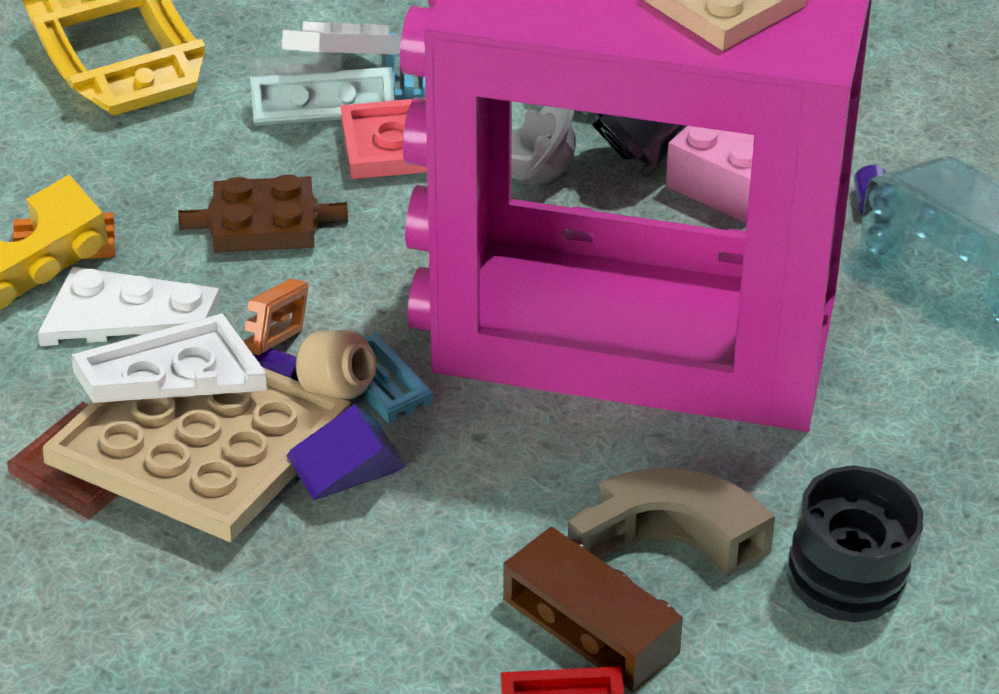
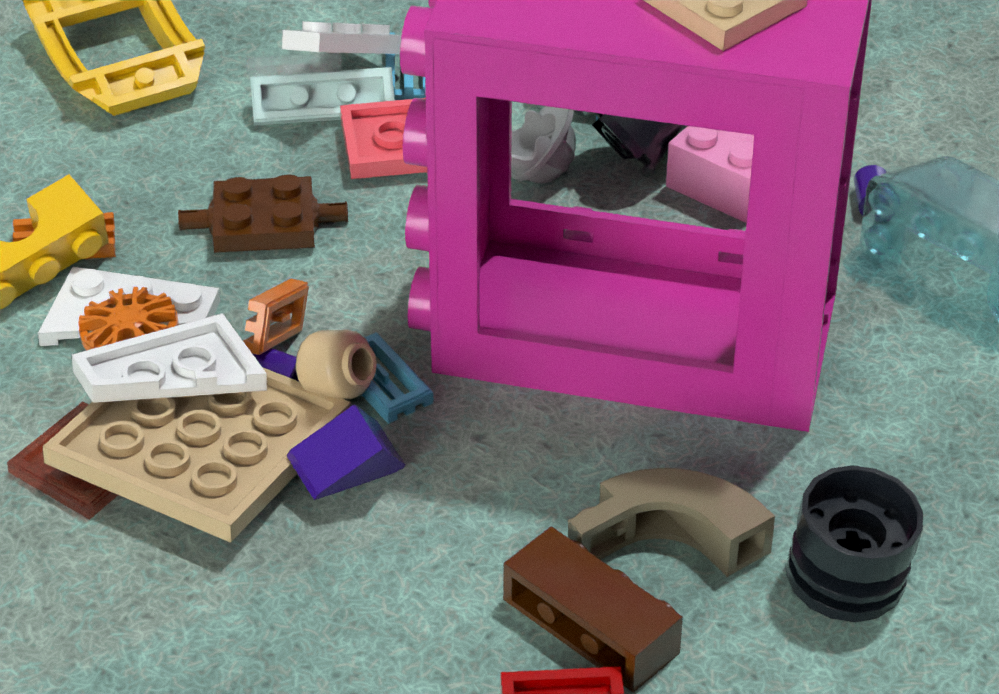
none -> orange wheel [78,287,179,350]

